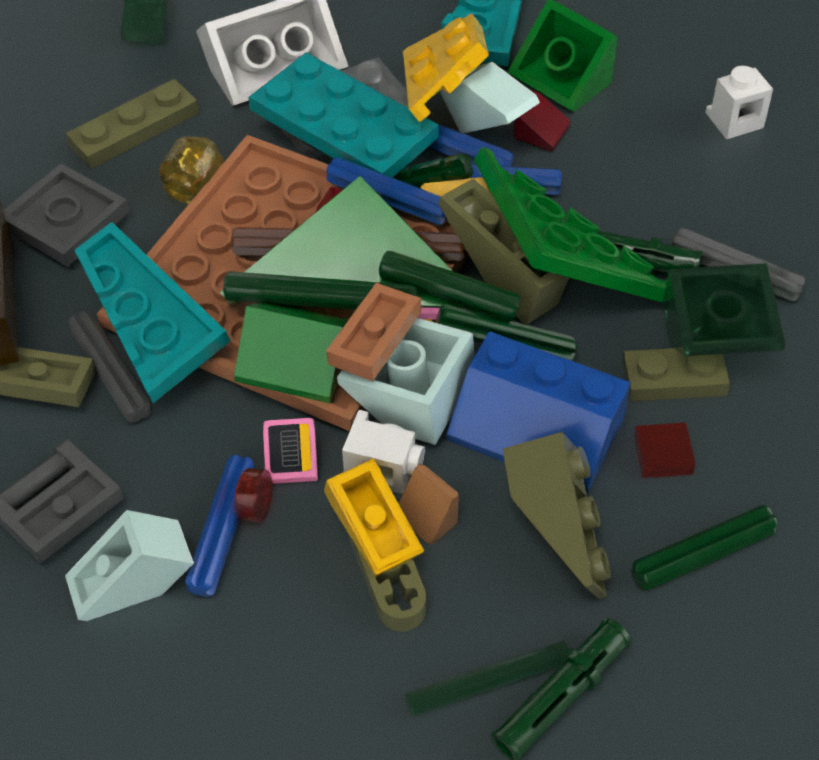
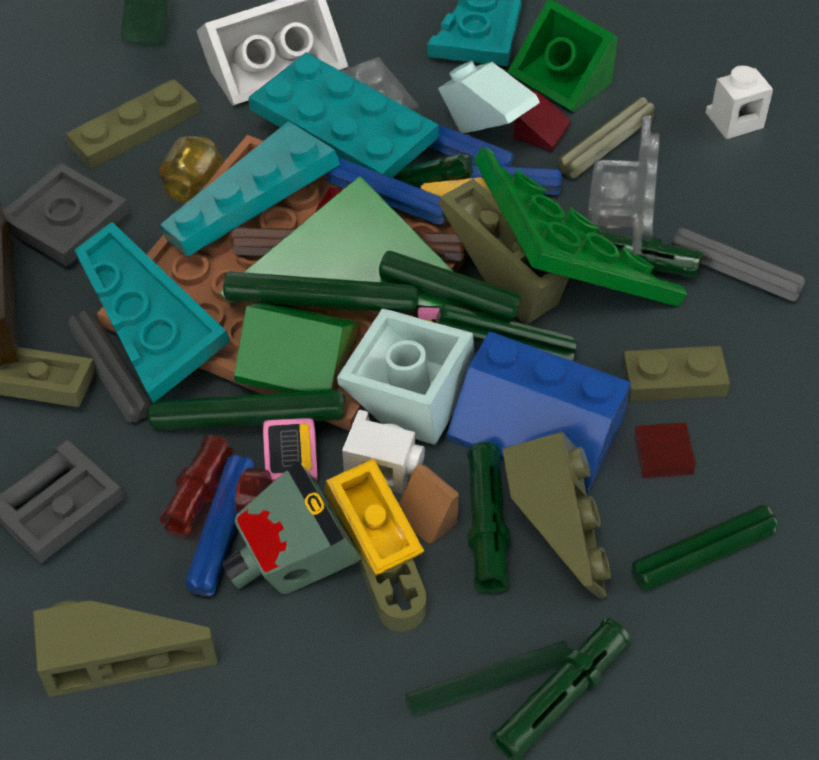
light aqua slope [65,510,194,621] -> none
nougat plate [326,283,421,381] -> none
yellow wing [403,14,489,122] -> none
clear green slope [662,263,786,356] -> none
none -> olive slope [33,600,218,697]
none -> dark green axle [148,390,346,430]
none -> clear red pin [159,435,233,536]
none -> teal wing [160,121,340,257]
none -> sand green torso [222,461,362,594]
none -> dark green pin [467,442,511,594]
none -> olive axle [557,97,655,179]
none -> clear bracket [588,115,660,254]

